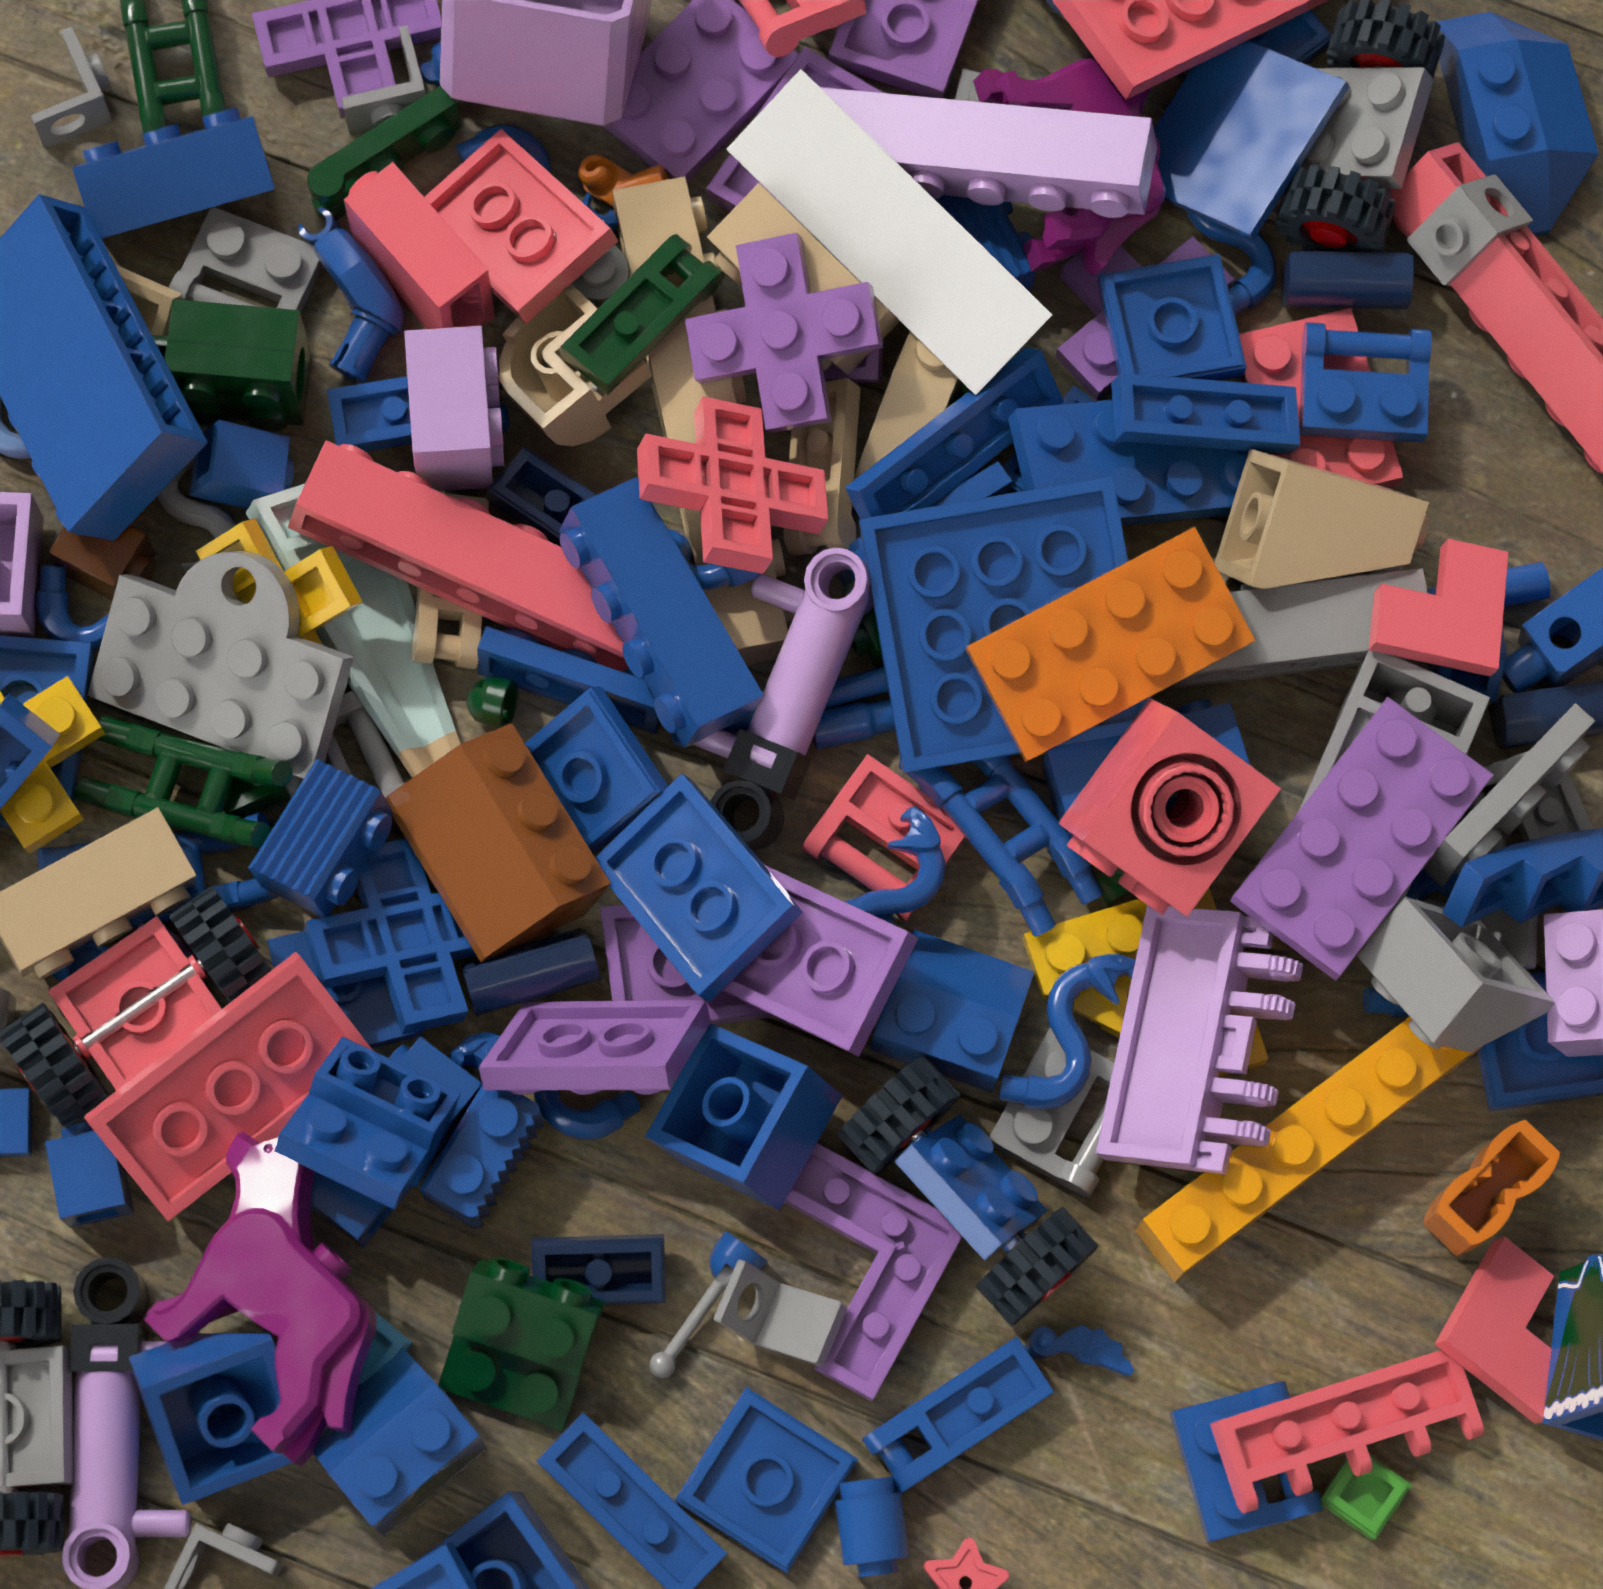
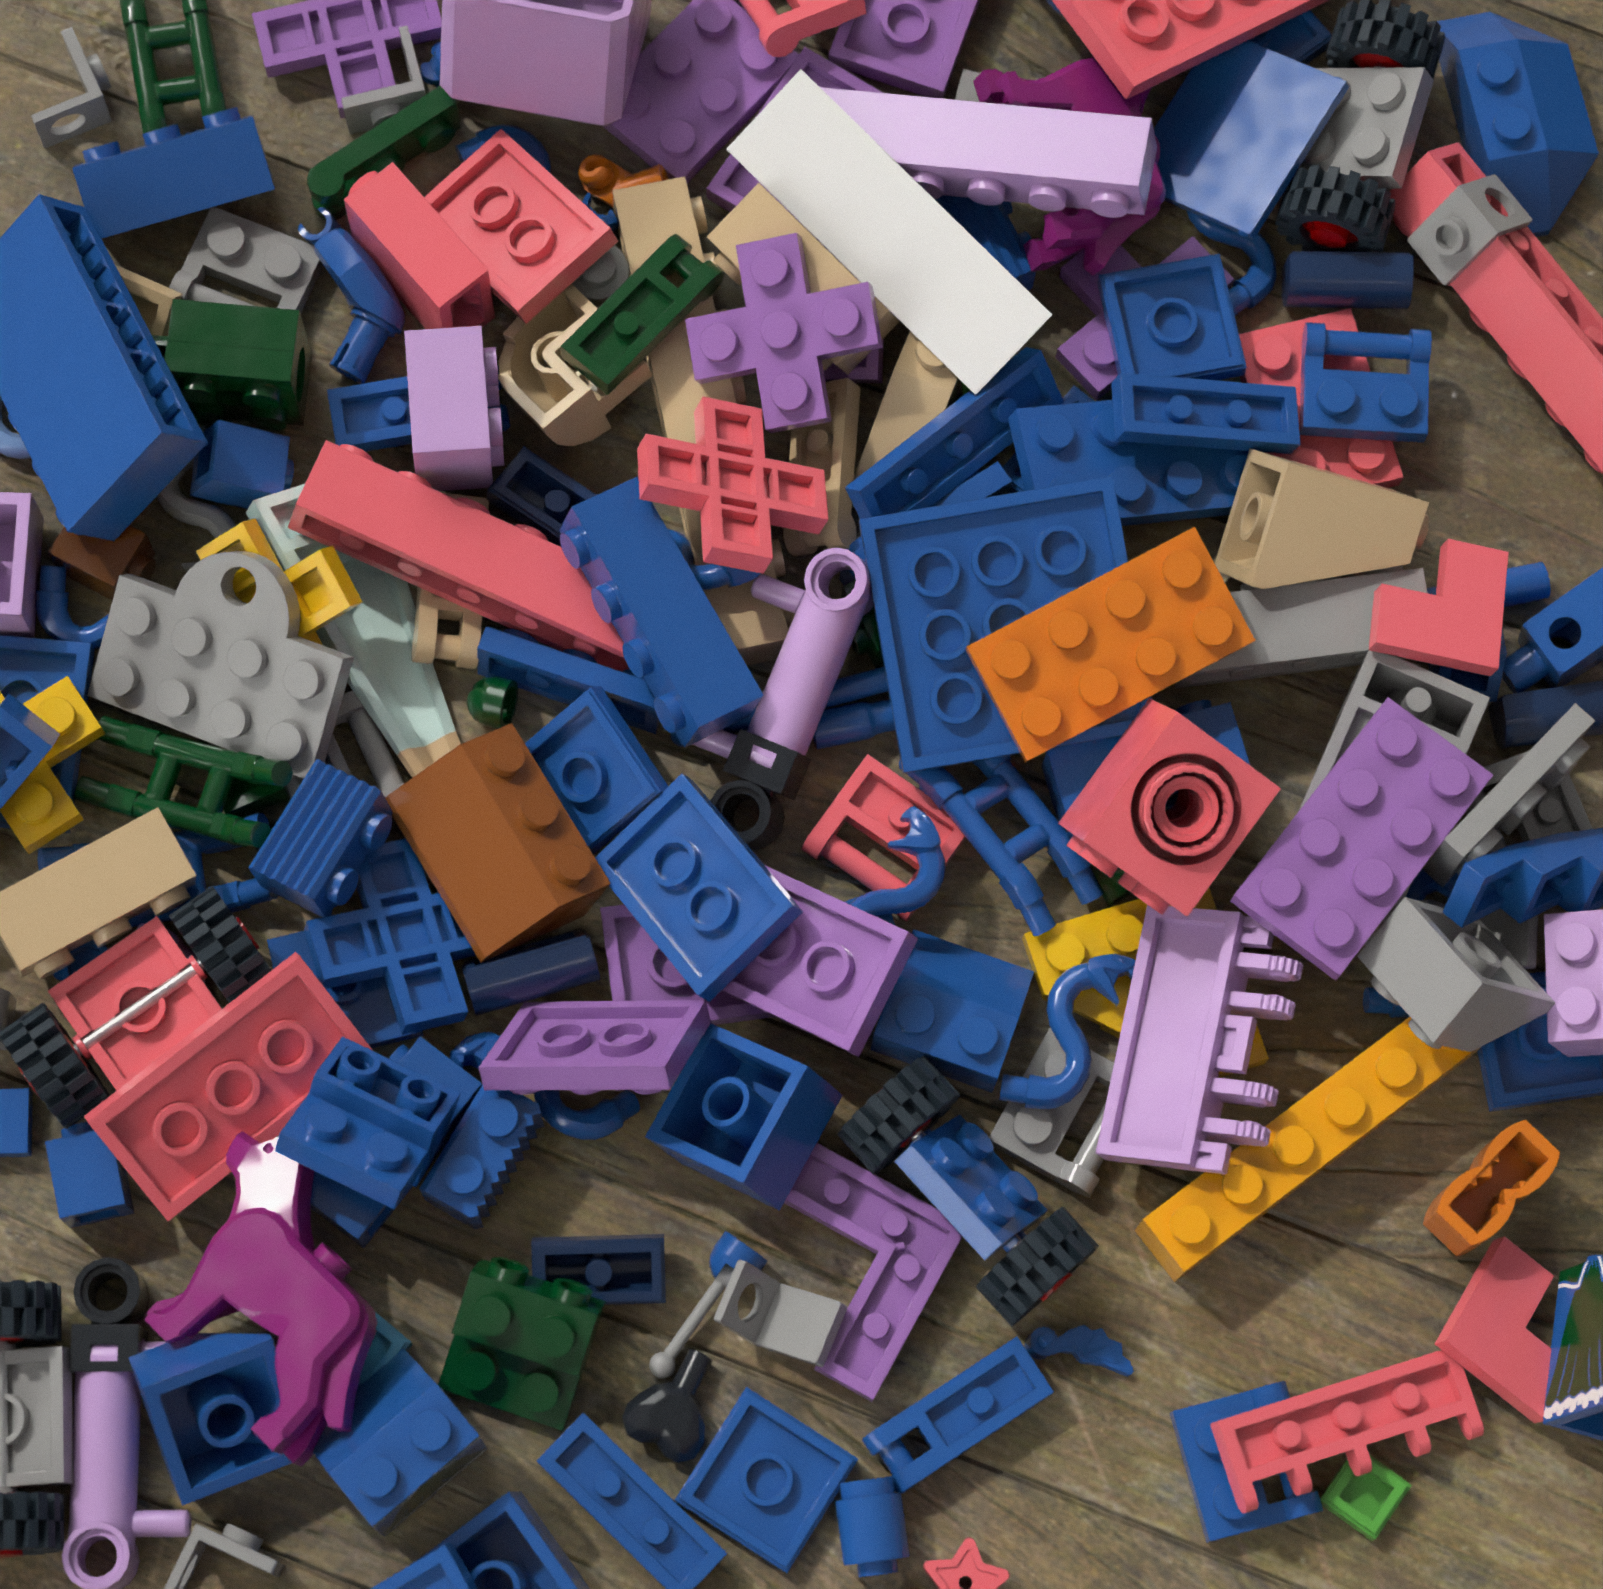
none -> black rock [622,1349,712,1463]

